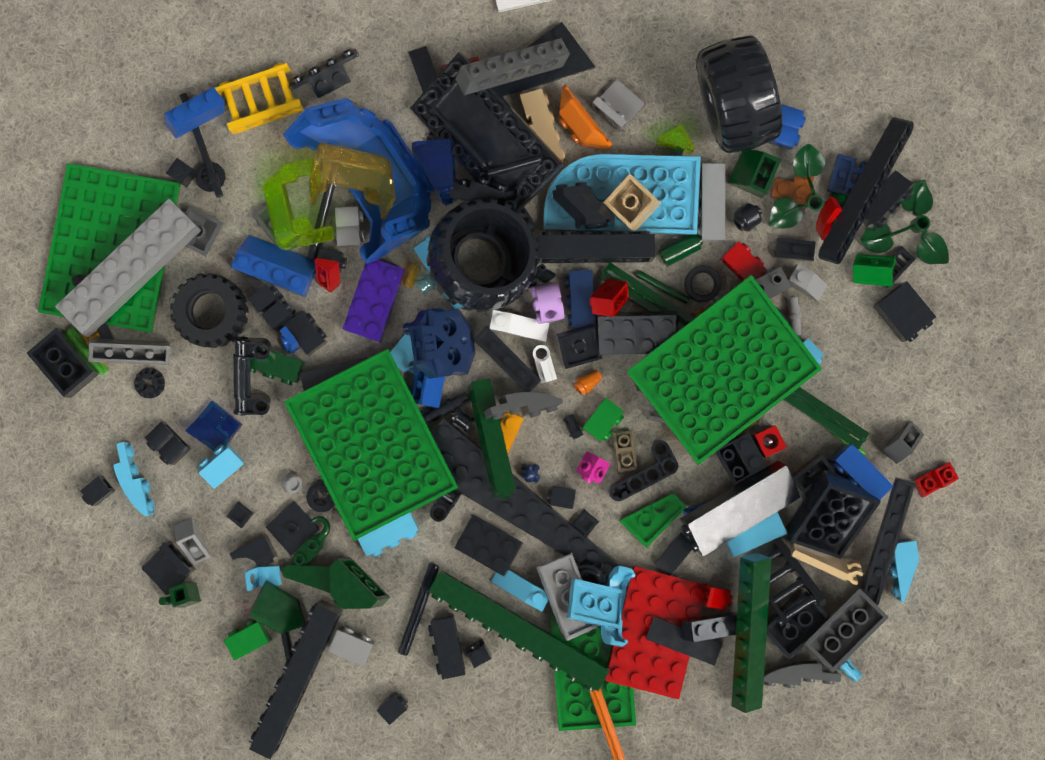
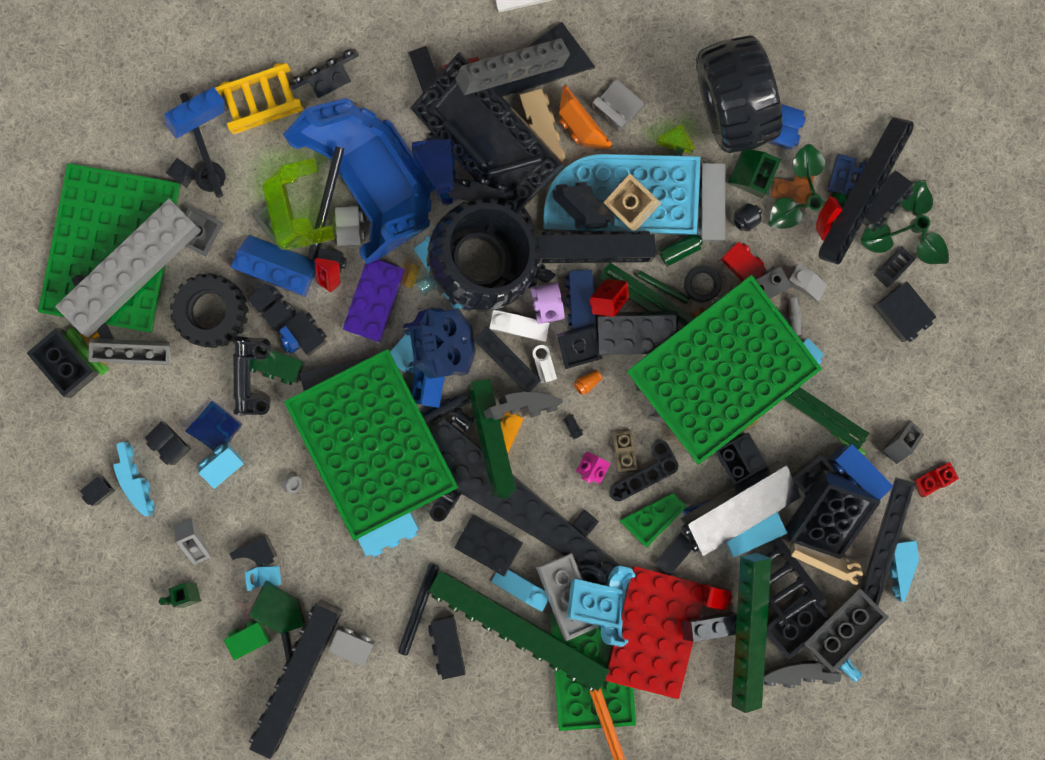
black gear [134,368,165,399] -> none
black bracket [142,541,196,595] -> none
black tile [226,501,254,529] -> none
black plate [266,501,320,555] -> none
dark green slope [282,516,390,609] -> none
black gear [306,481,335,512] -> none
clear yellow windscreen [309,143,396,220] -> none
black brick [377,692,408,725] -> none
black brick [466,639,492,668] -> none
dark blue plant [520,464,540,483] -> none
black brick [547,486,576,509] -> none
green brick [582,398,624,442] -> none
black sticker [646,617,722,666] -> none
red piece [752,425,787,458] -> none
black plate [774,238,816,262] -> none
green panel [853,254,896,286] -> none

